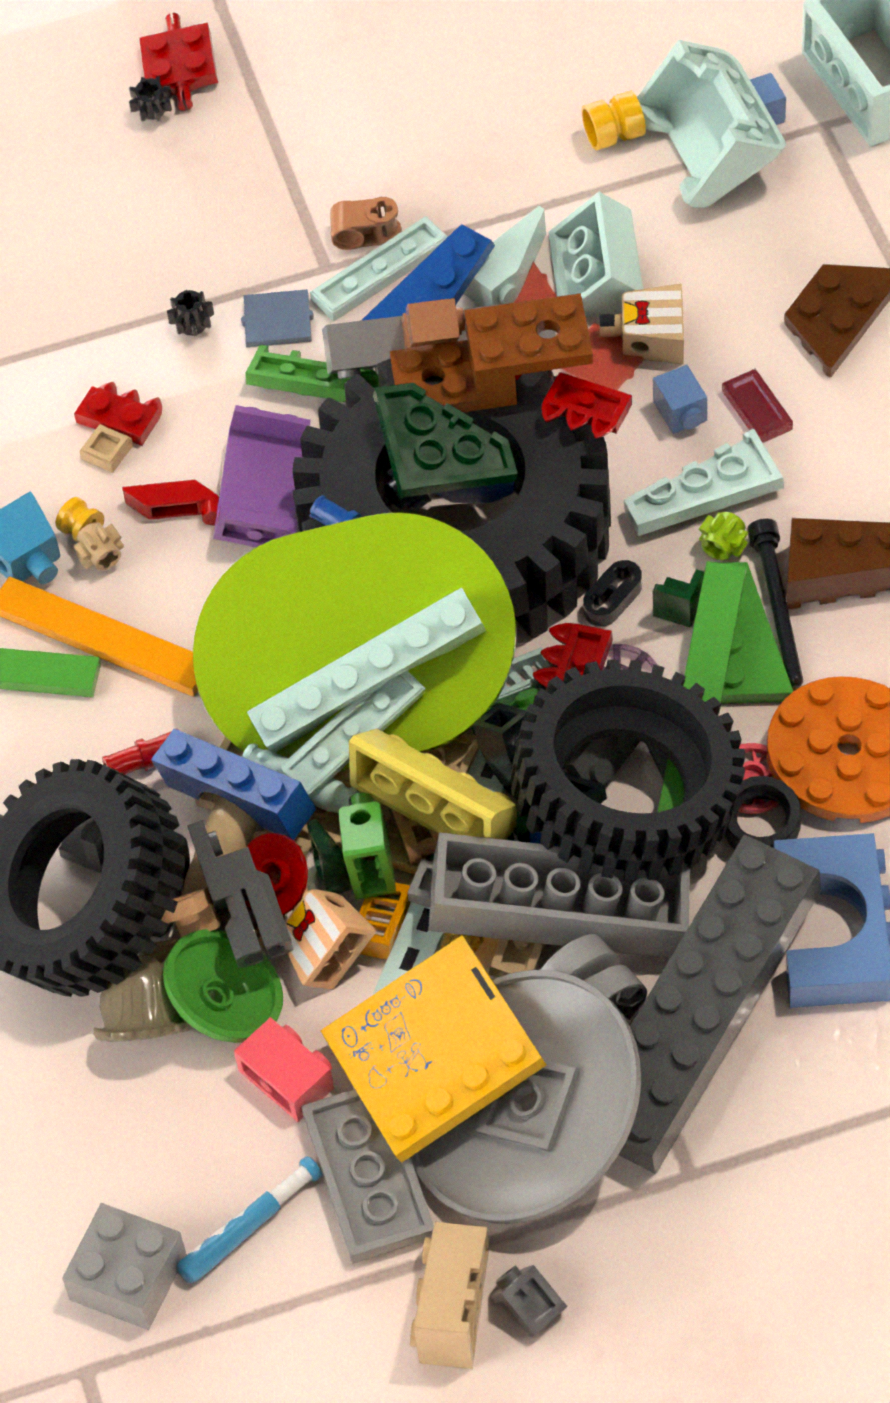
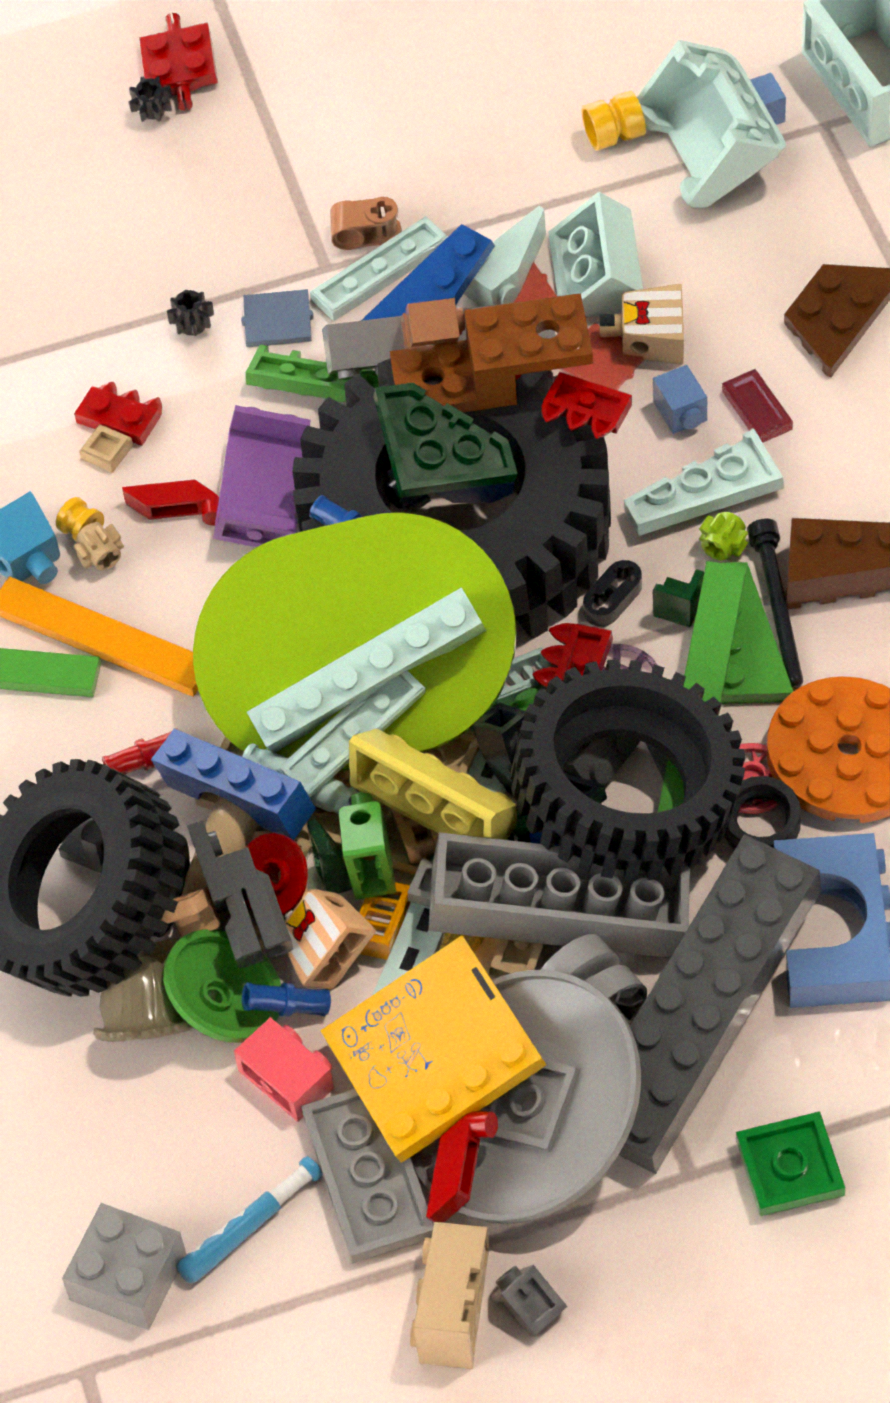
none -> blue pin [242,983,331,1017]
none -> red piece [426,1111,498,1223]
none -> green plate [736,1111,846,1217]

